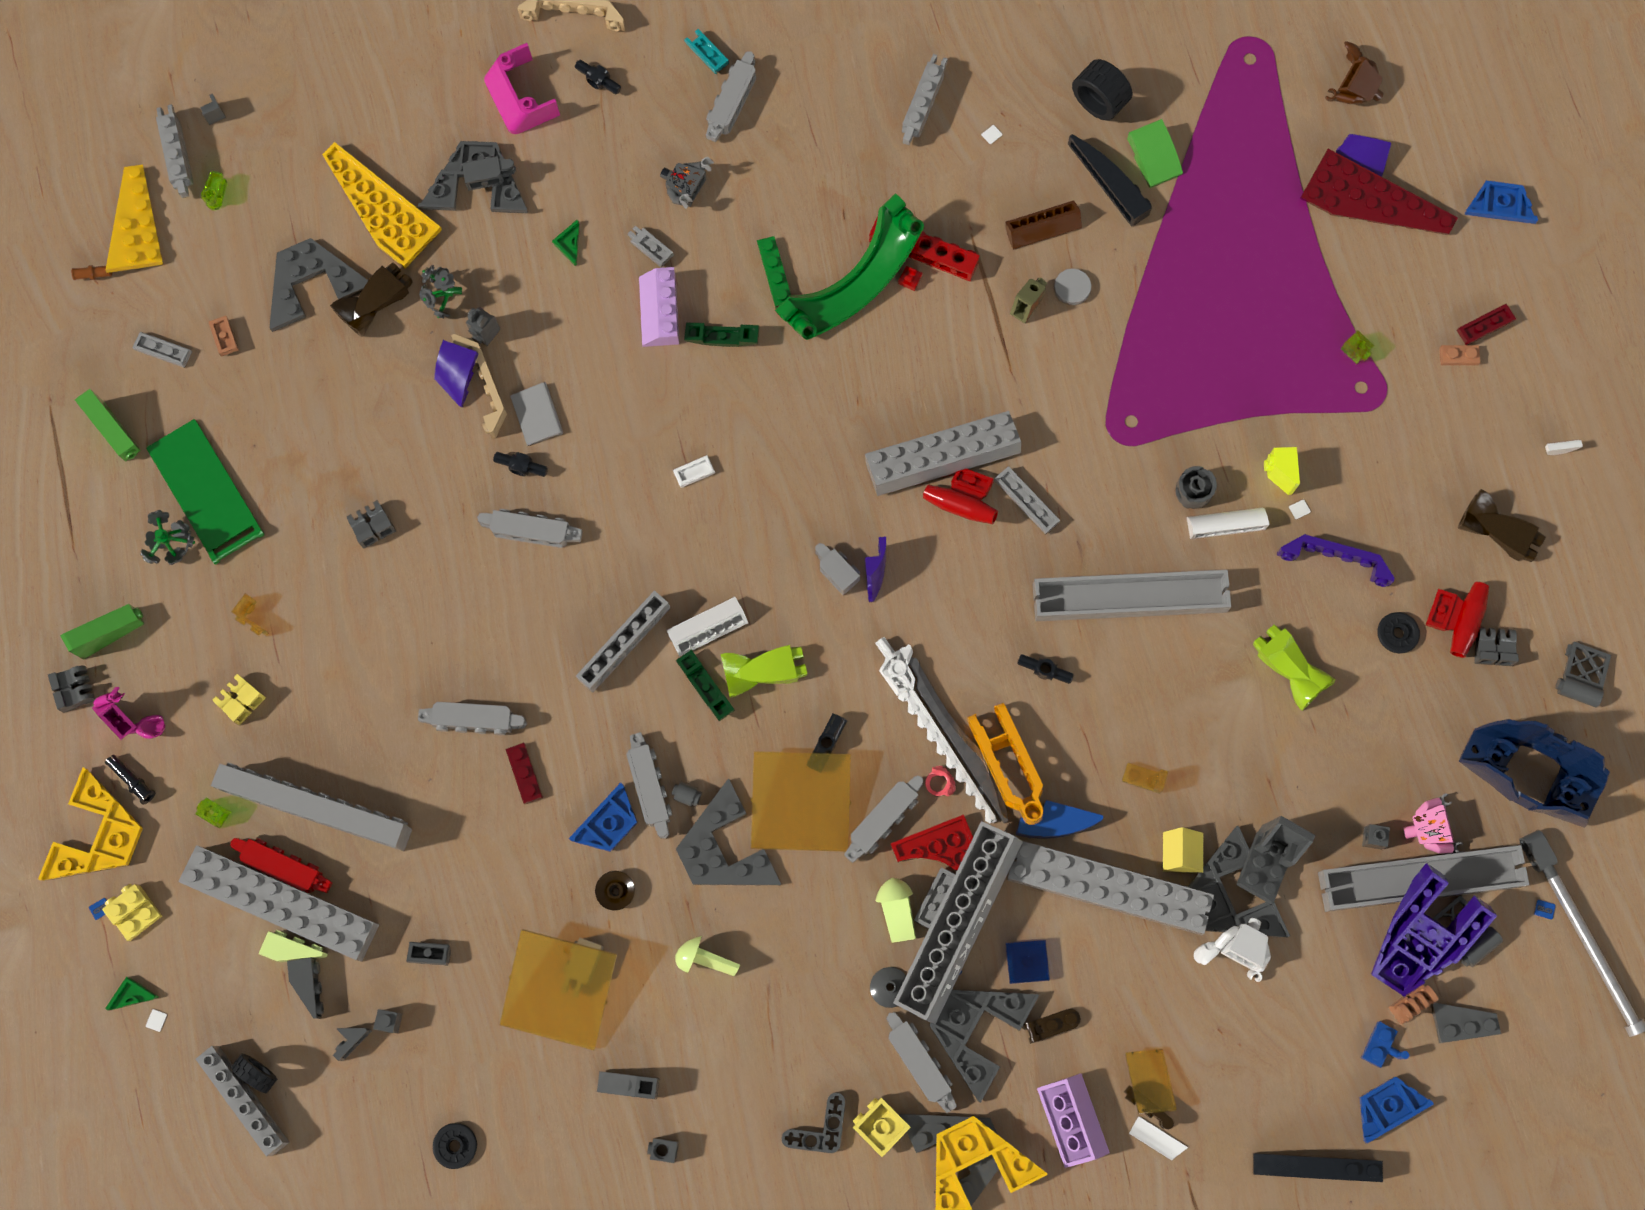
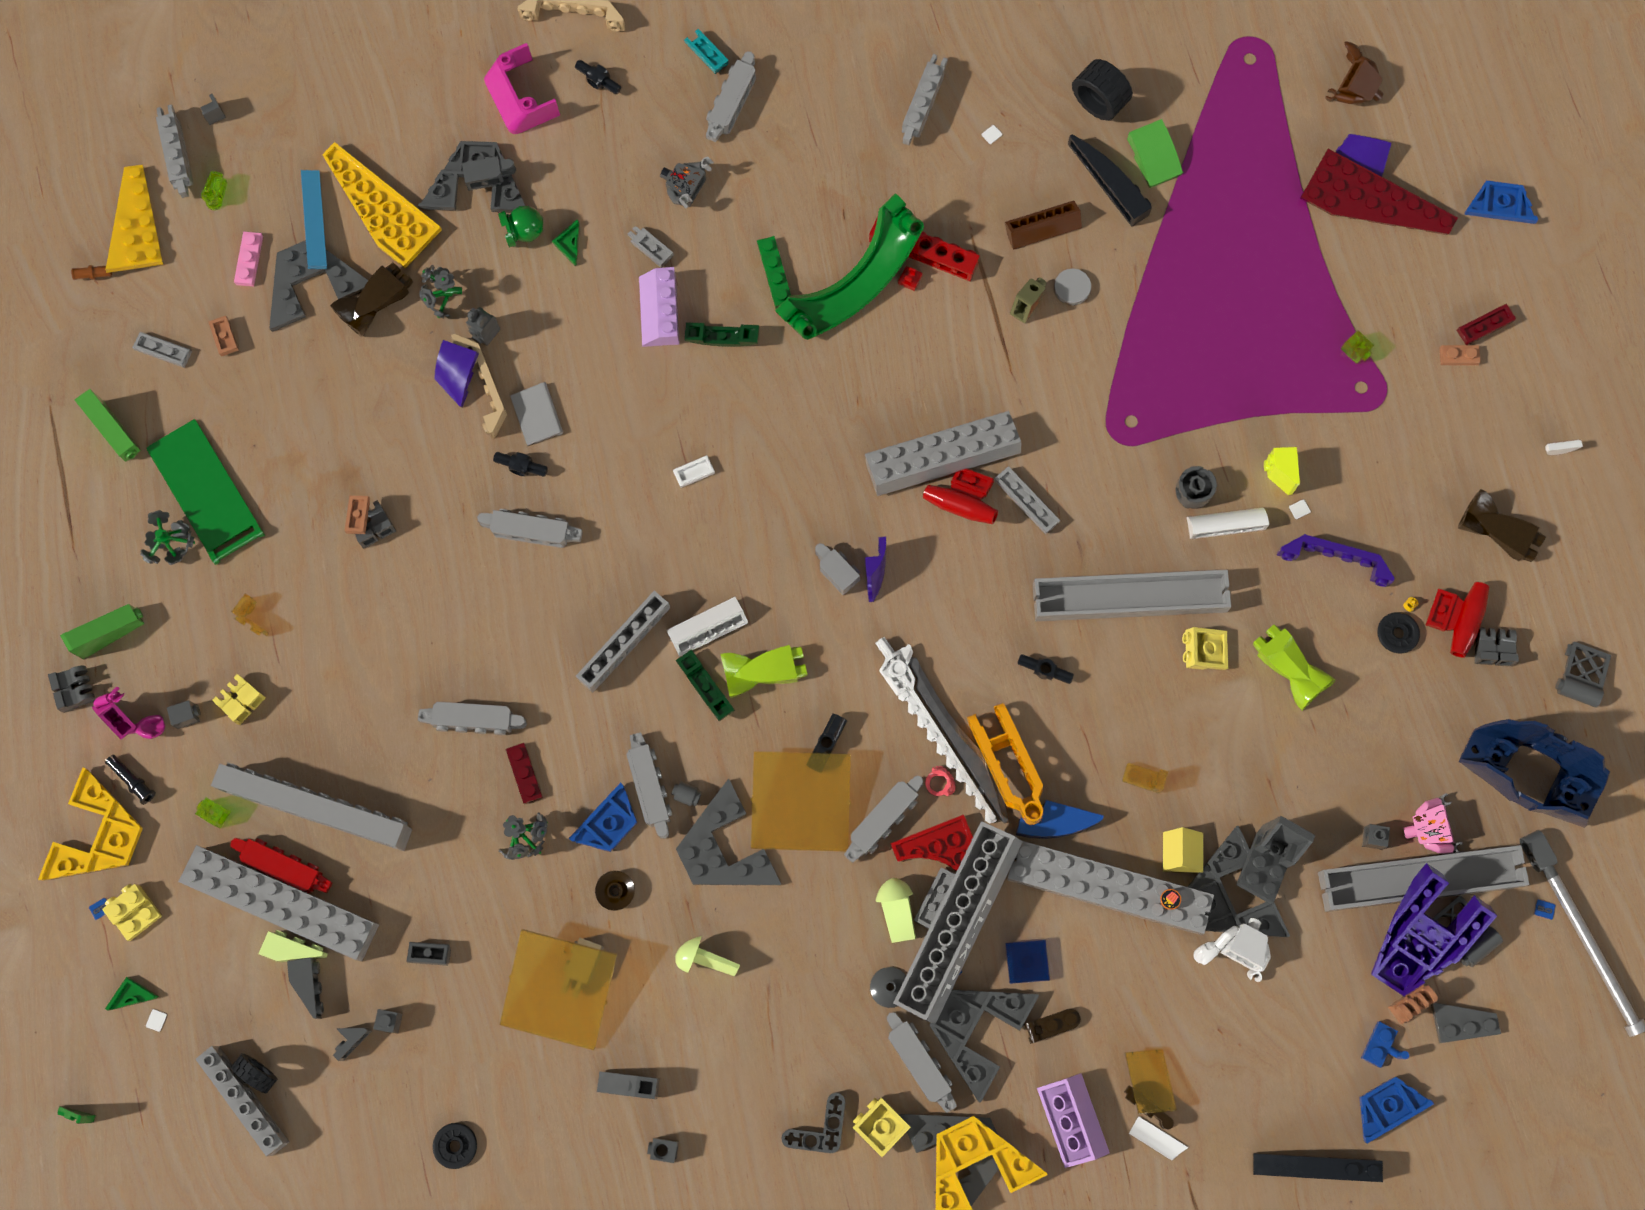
none -> green tile [57,1106,96,1124]
none -> dark grey brick [167,700,201,729]
none -> bright pink plate [234,232,263,287]
none -> dark azure tile [301,170,327,269]
none -> nougat plate [344,495,370,534]
none -> green tile [498,206,544,248]
none -> dark grey plant [499,812,548,860]
none -> tile [1160,889,1181,910]
none -> light yellow plate [1182,627,1228,670]
none -> yellow rock [1403,597,1419,612]

